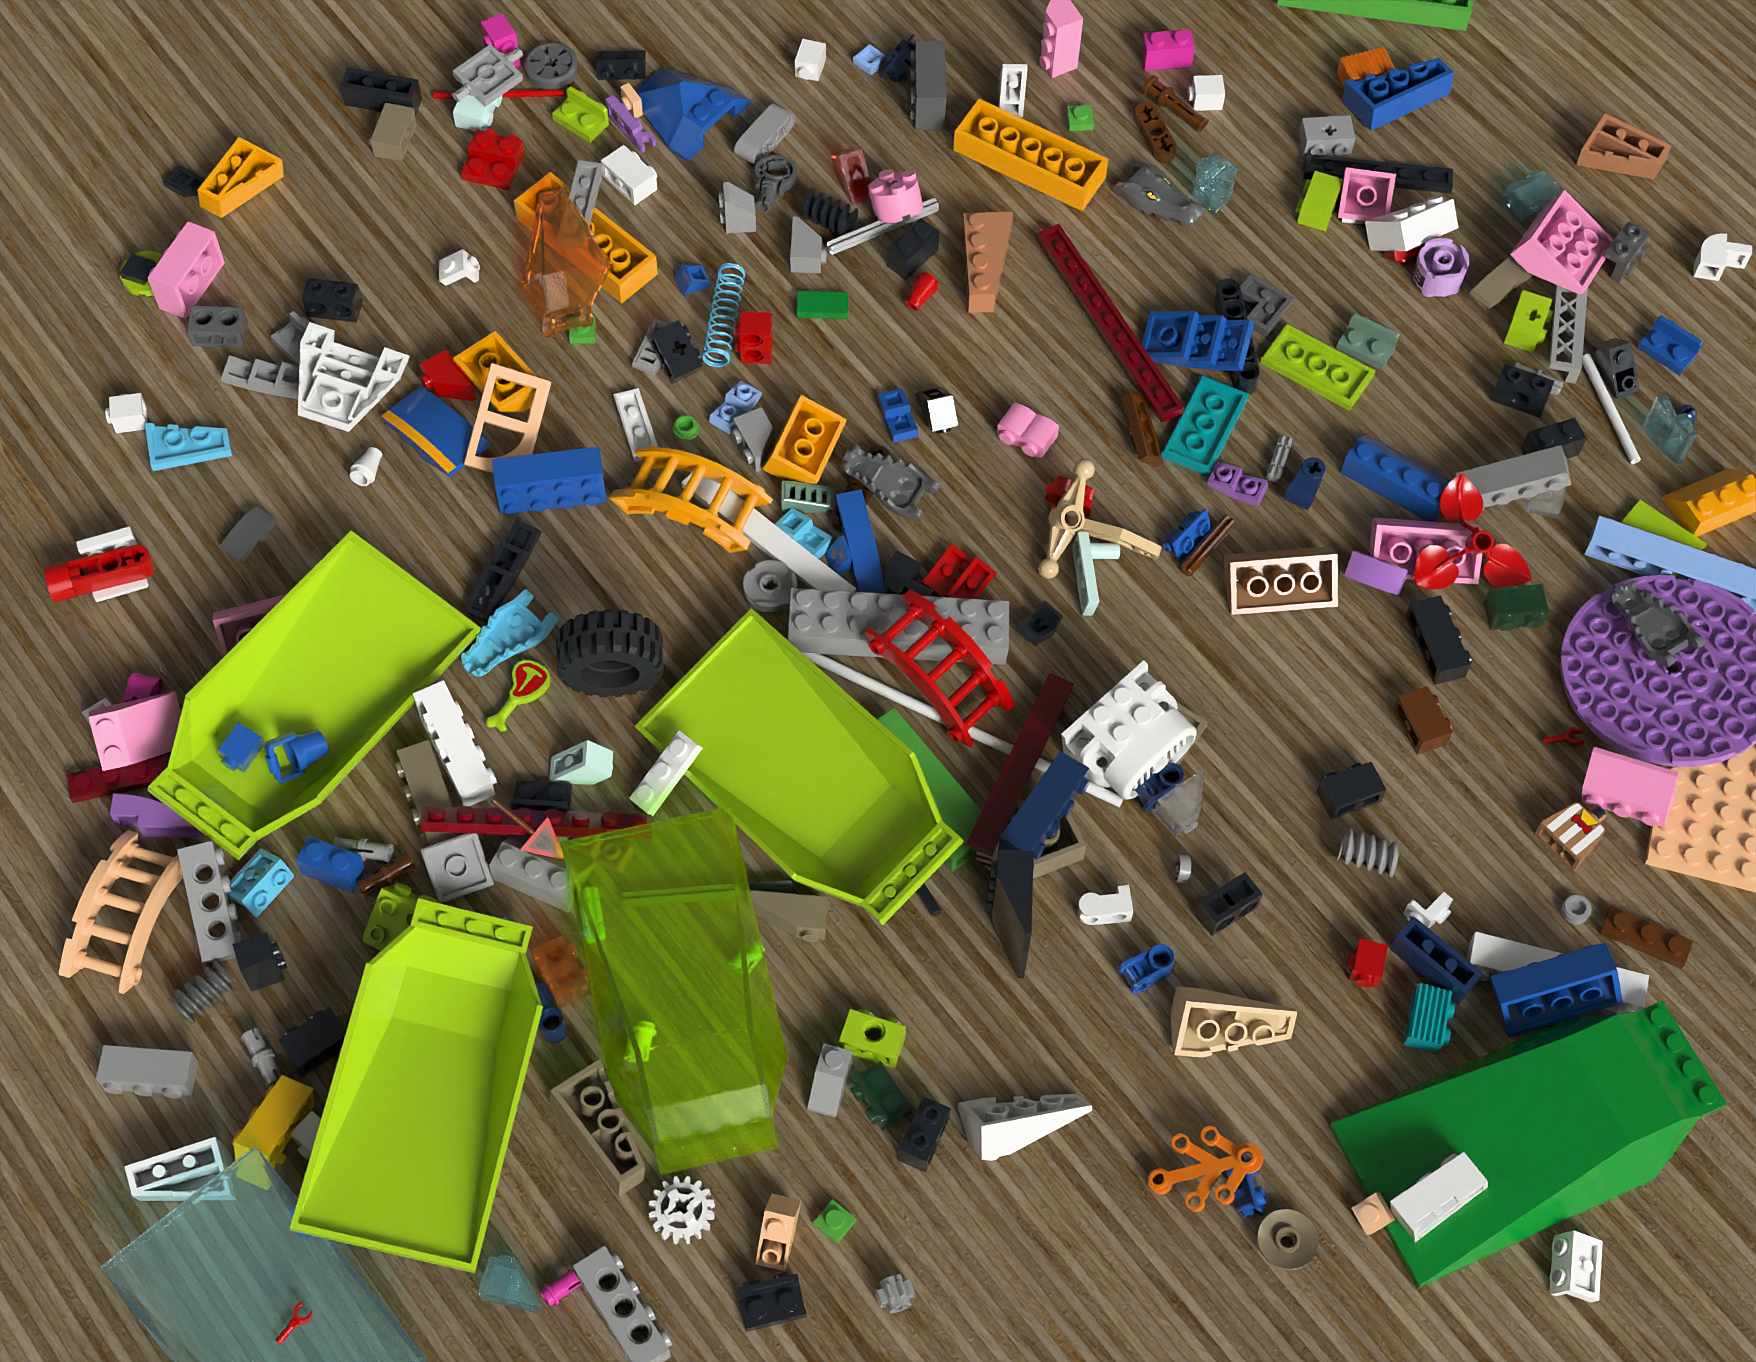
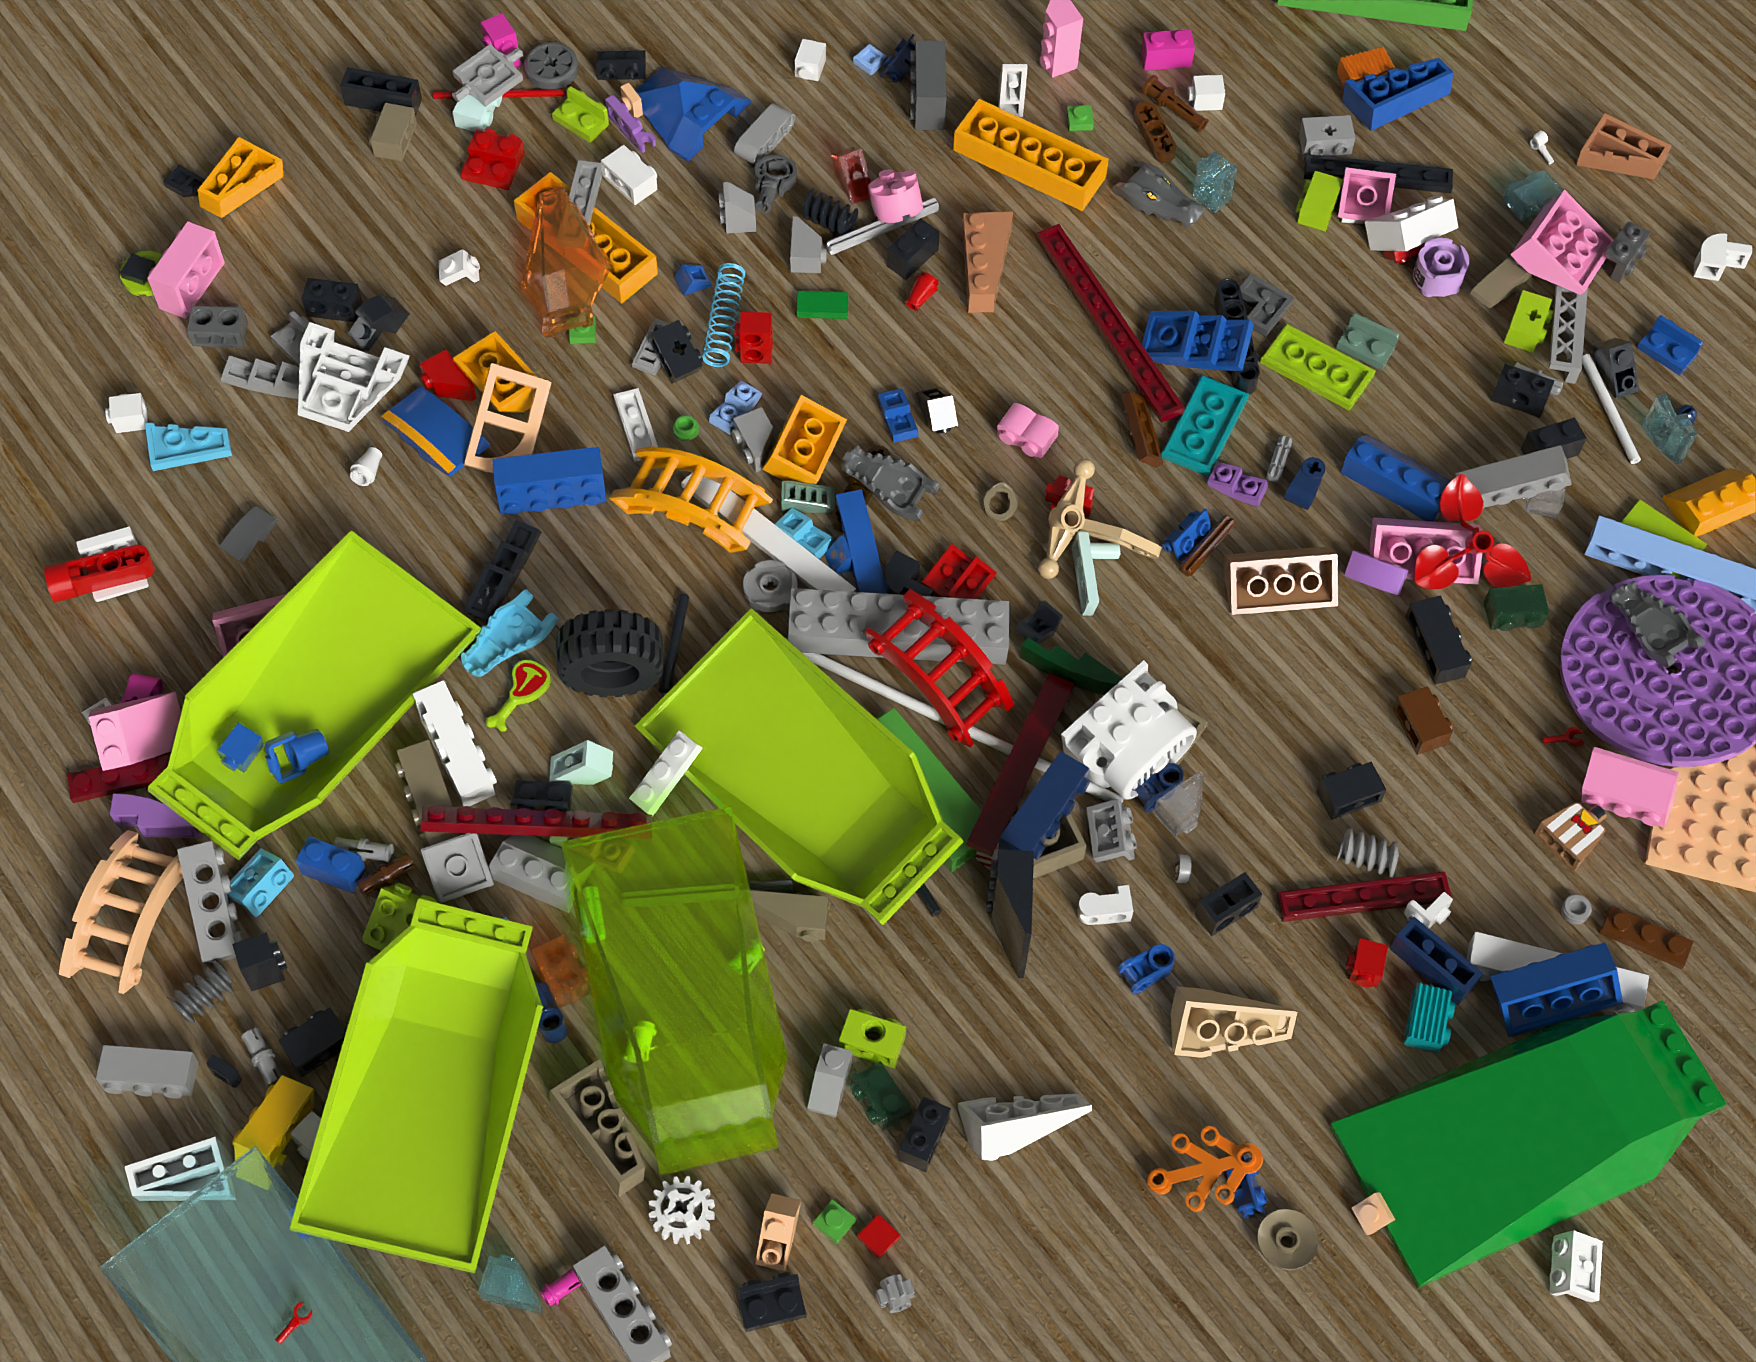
piece [491,798,566,860] -> none
white wedge [1390,1152,1488,1242] -> none
none -> black tile [206,1055,242,1088]
none -> black brick [348,295,410,351]
none -> black bar [659,594,690,693]
none -> red tile [857,1214,900,1259]
none -> dark tan piece [983,482,1018,522]
none -> dark green slope [1020,637,1123,695]
none -> light grey bracket [1086,799,1137,863]
none -> dark red tile [1277,872,1452,922]
none -> white hand [1530,130,1554,165]

